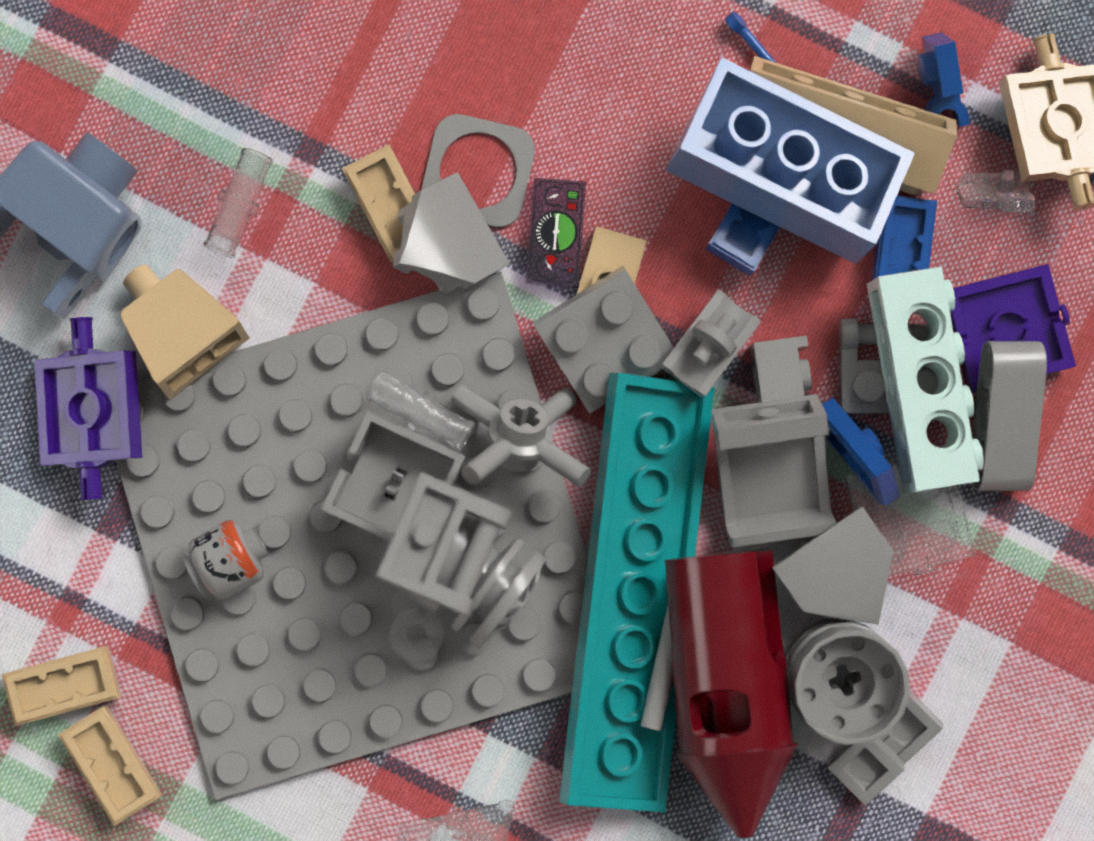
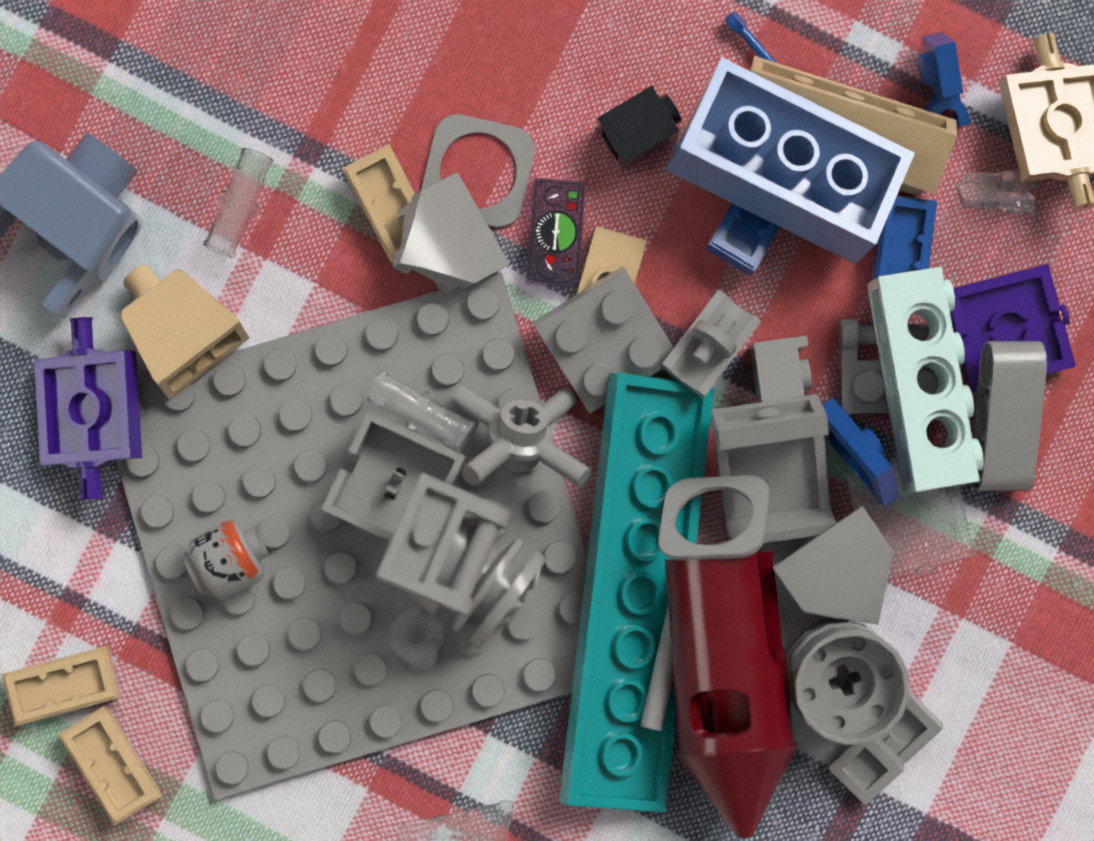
none -> black brick [596,86,682,172]
none -> light grey piece [658,475,770,560]

